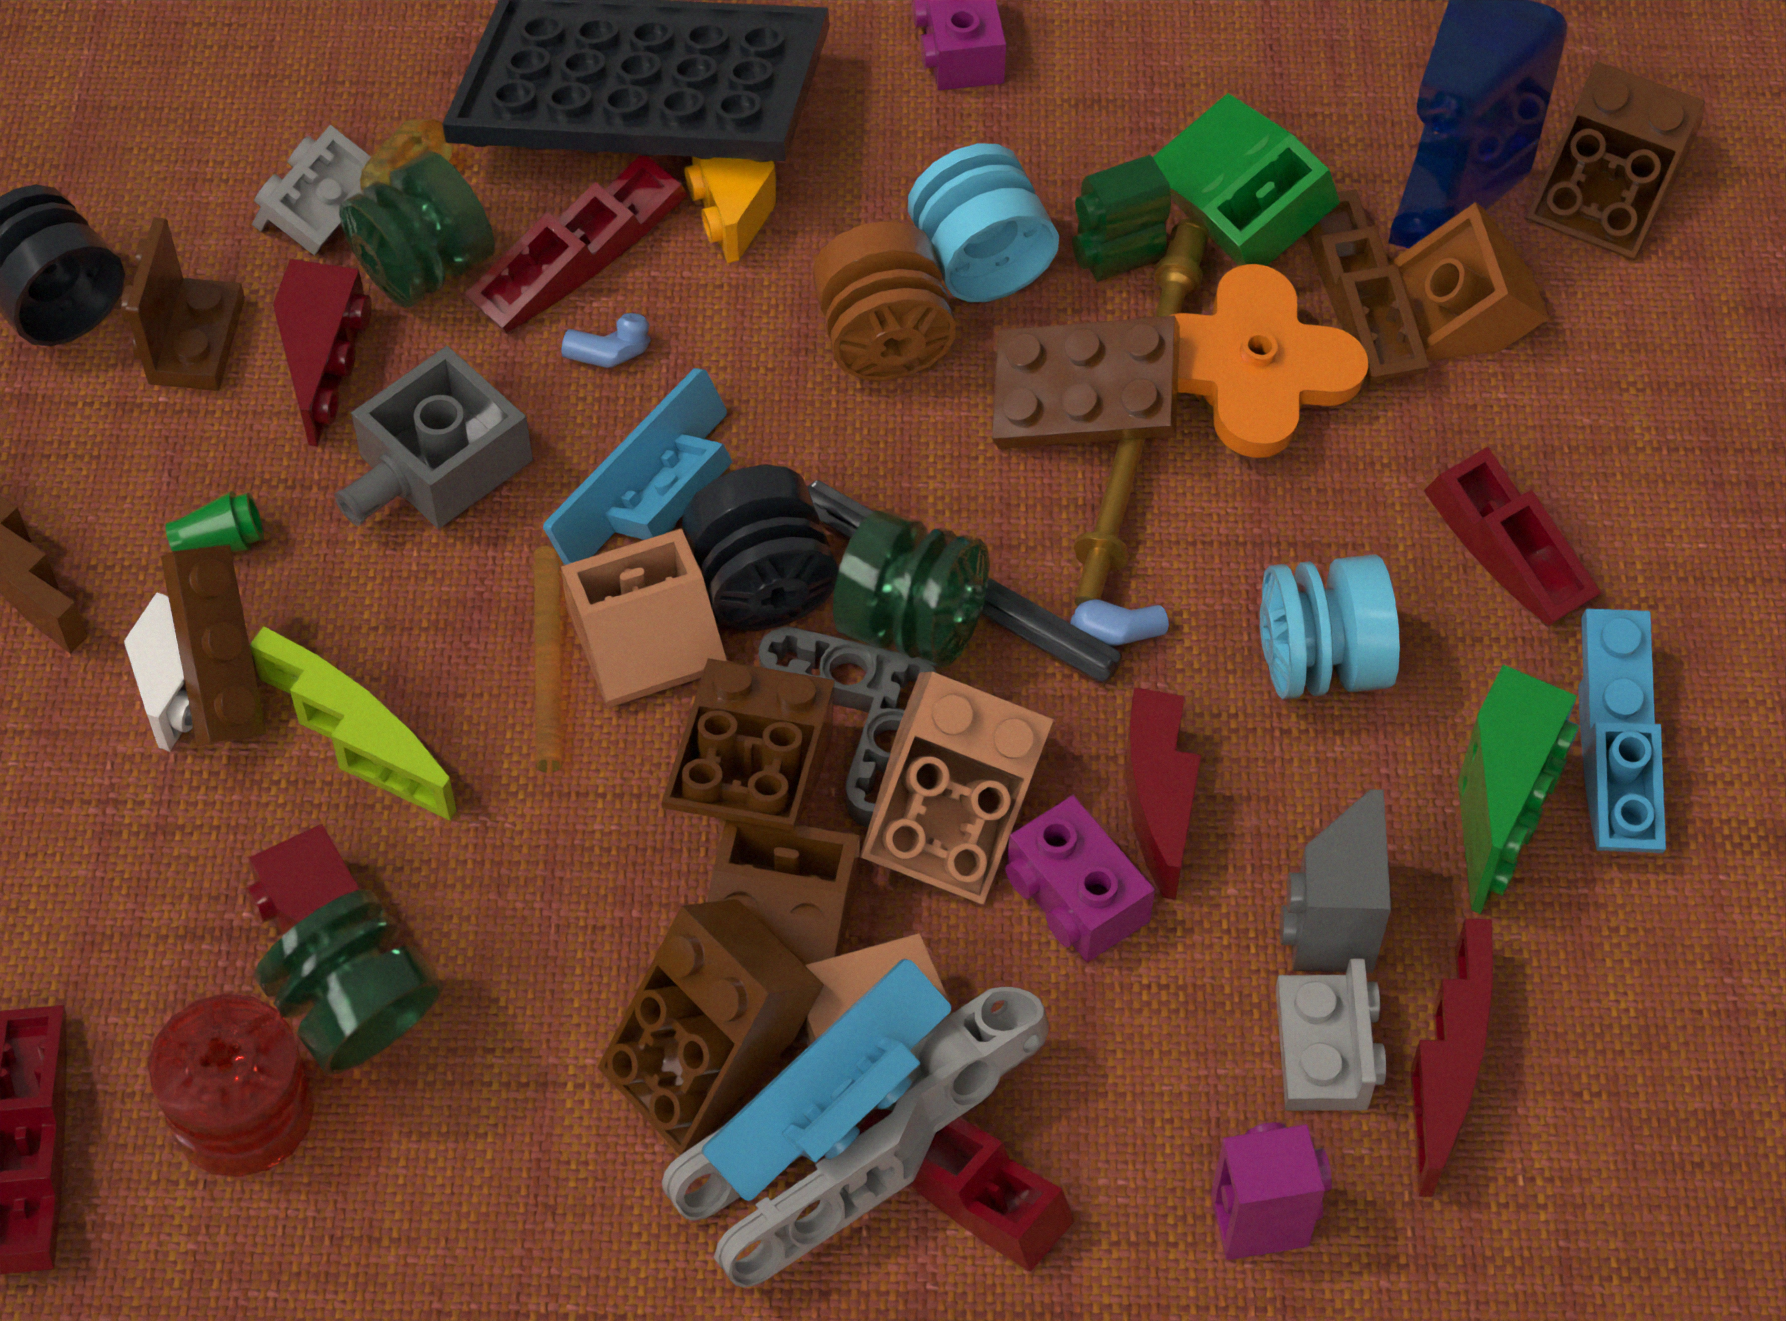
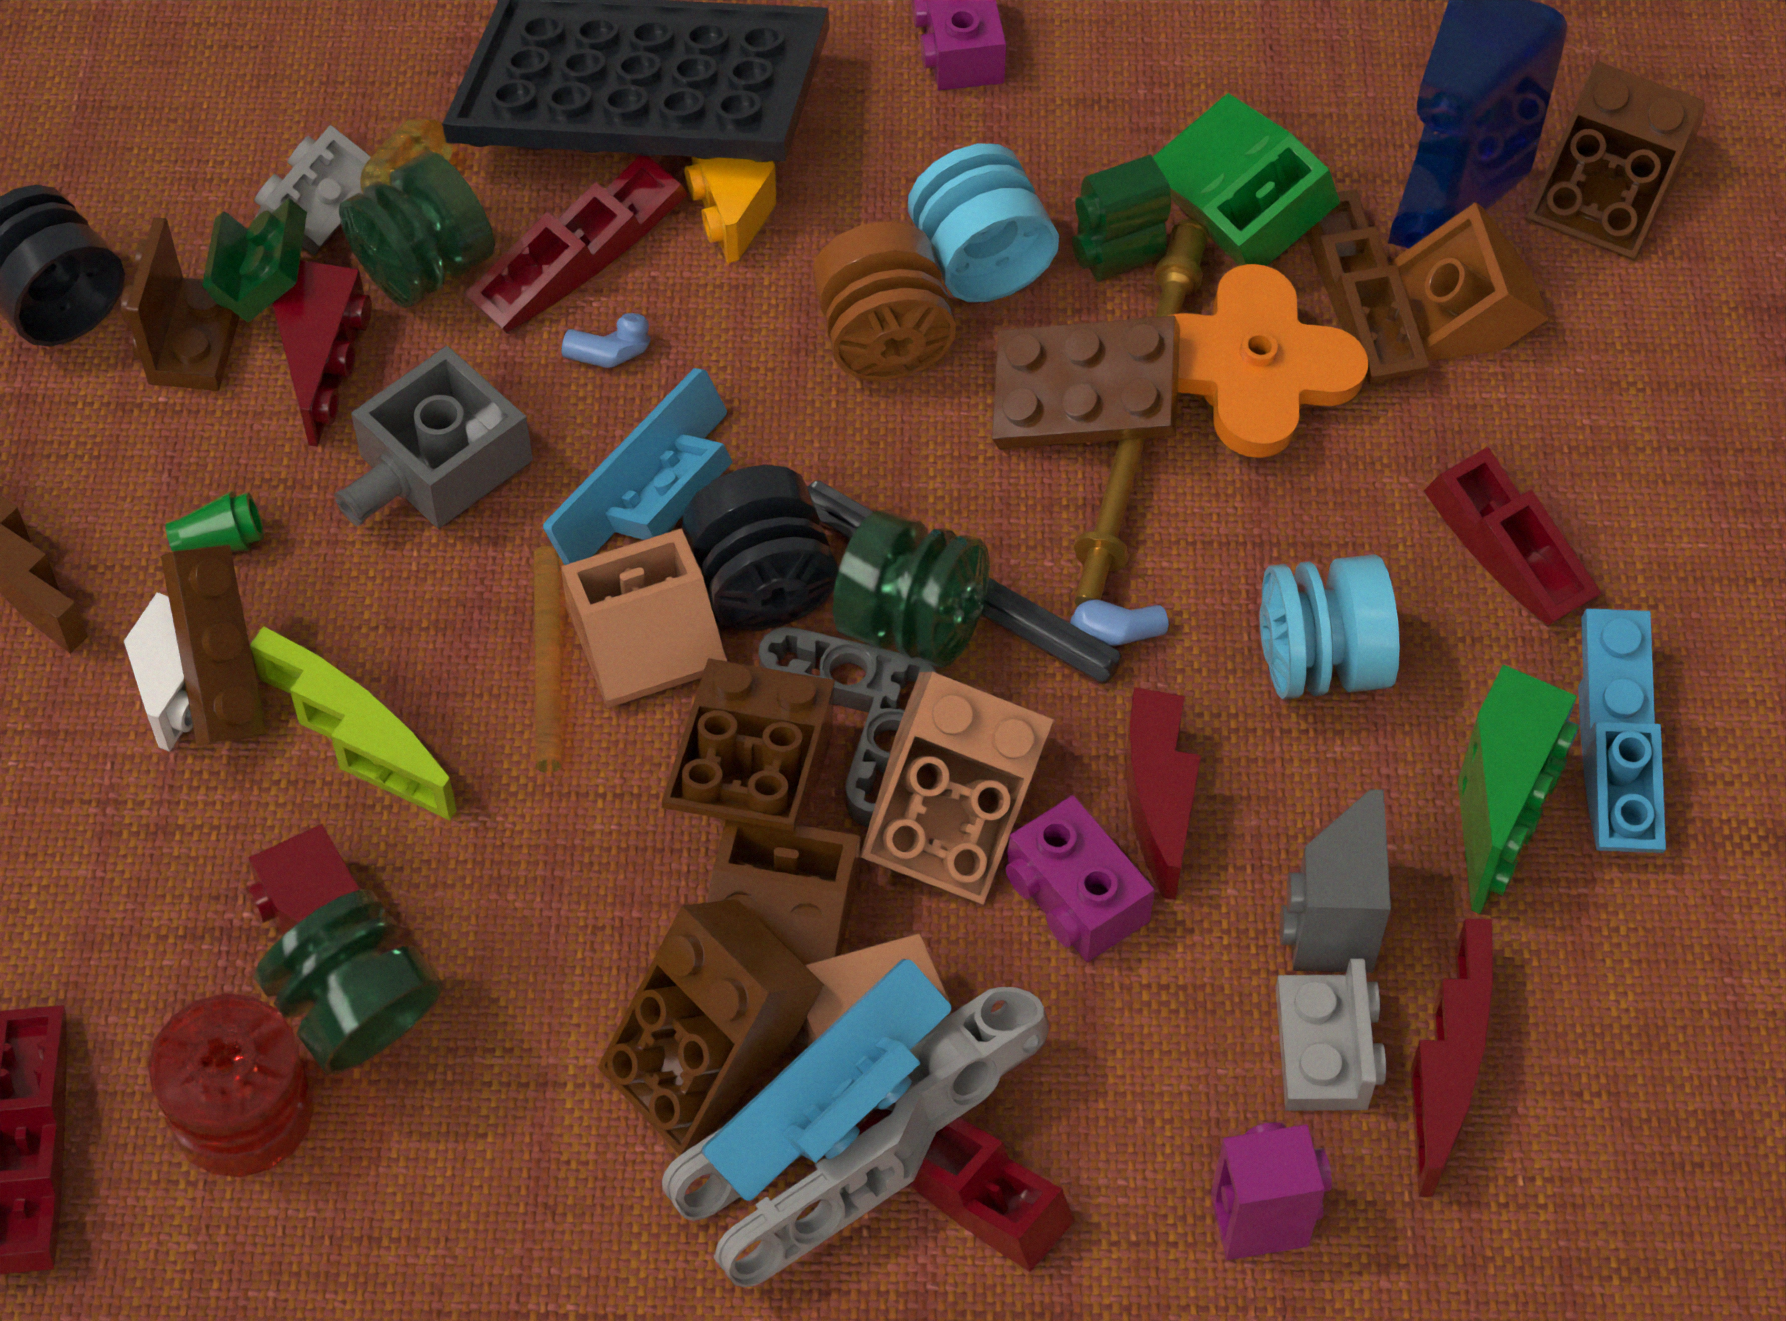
none -> dark green bracket [202,198,307,322]

